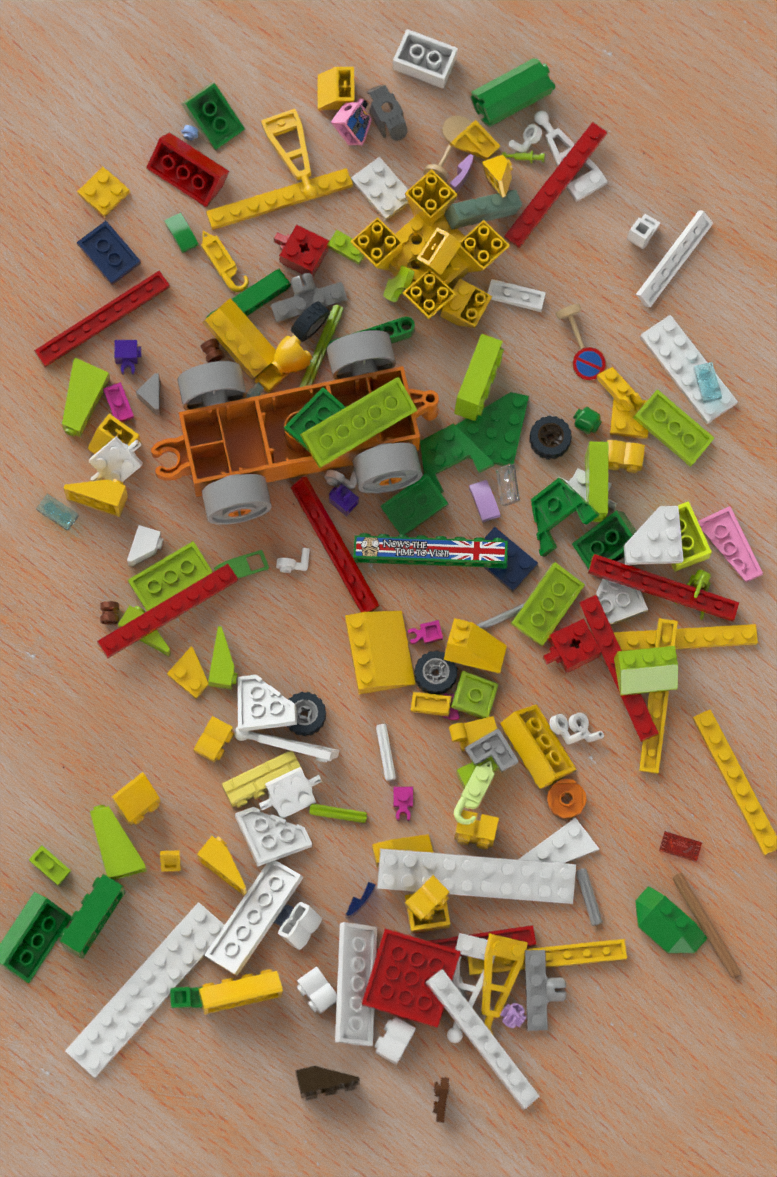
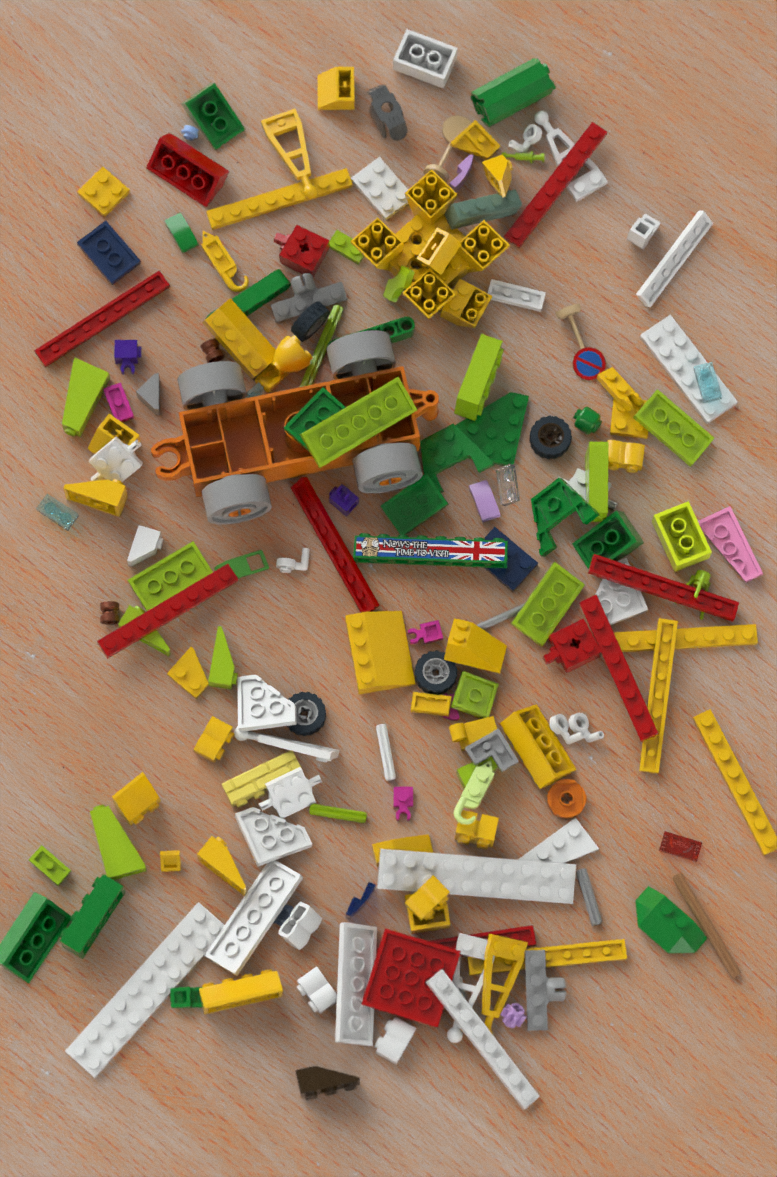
white plate [324,470,357,489] -> none
bright pink torso [331,99,371,145] -> none
reddish brown plate [433,1077,450,1123] -> none
lime slope [614,646,678,696] -> none
white plate [624,506,683,565] -> none

